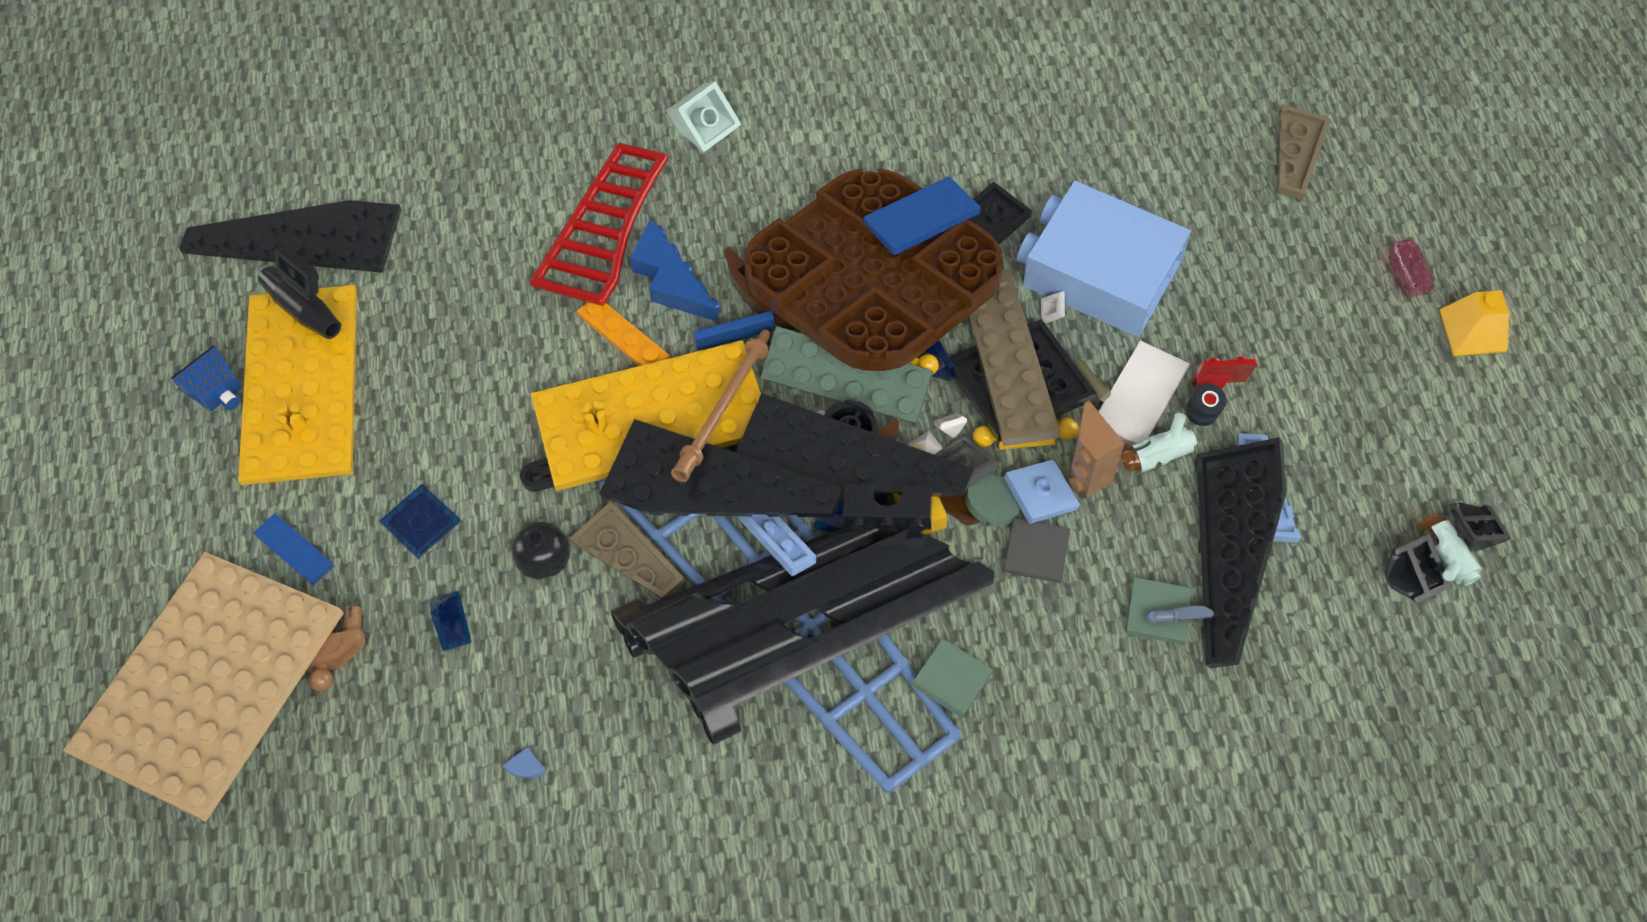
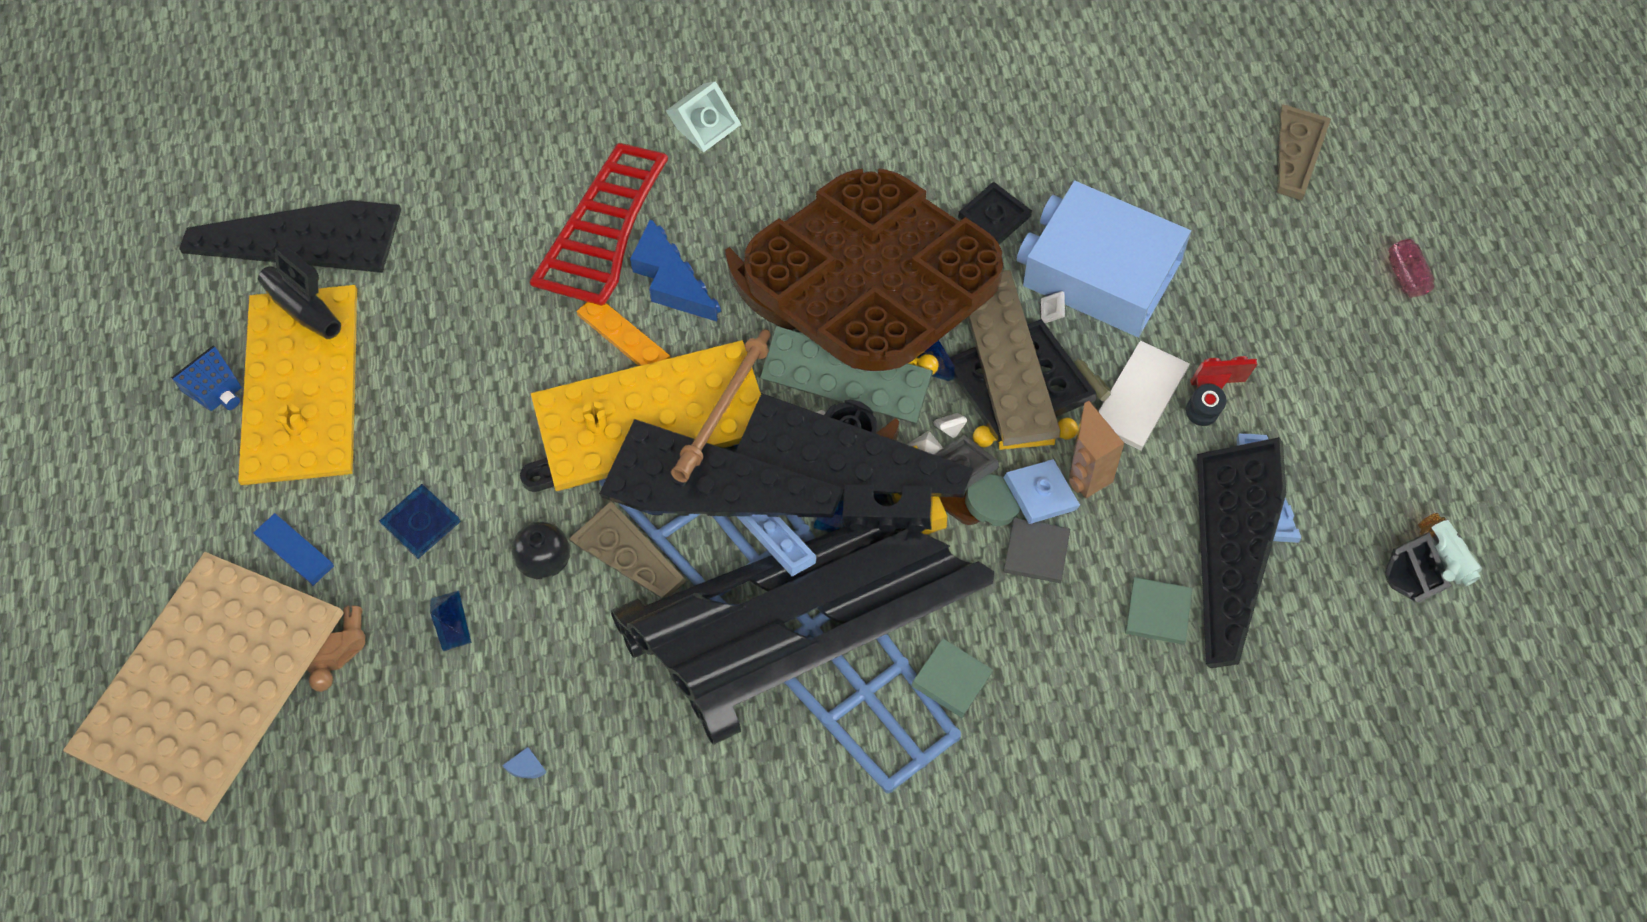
blue tile [694,311,775,351] -> none
blue tile [863,176,981,255] -> none
light aqua piece [1121,413,1197,473] -> none
sand blue piece [1145,606,1214,624] -> none
yellow slope [1439,290,1509,356] -> none
black slope [1450,503,1511,552] -> none

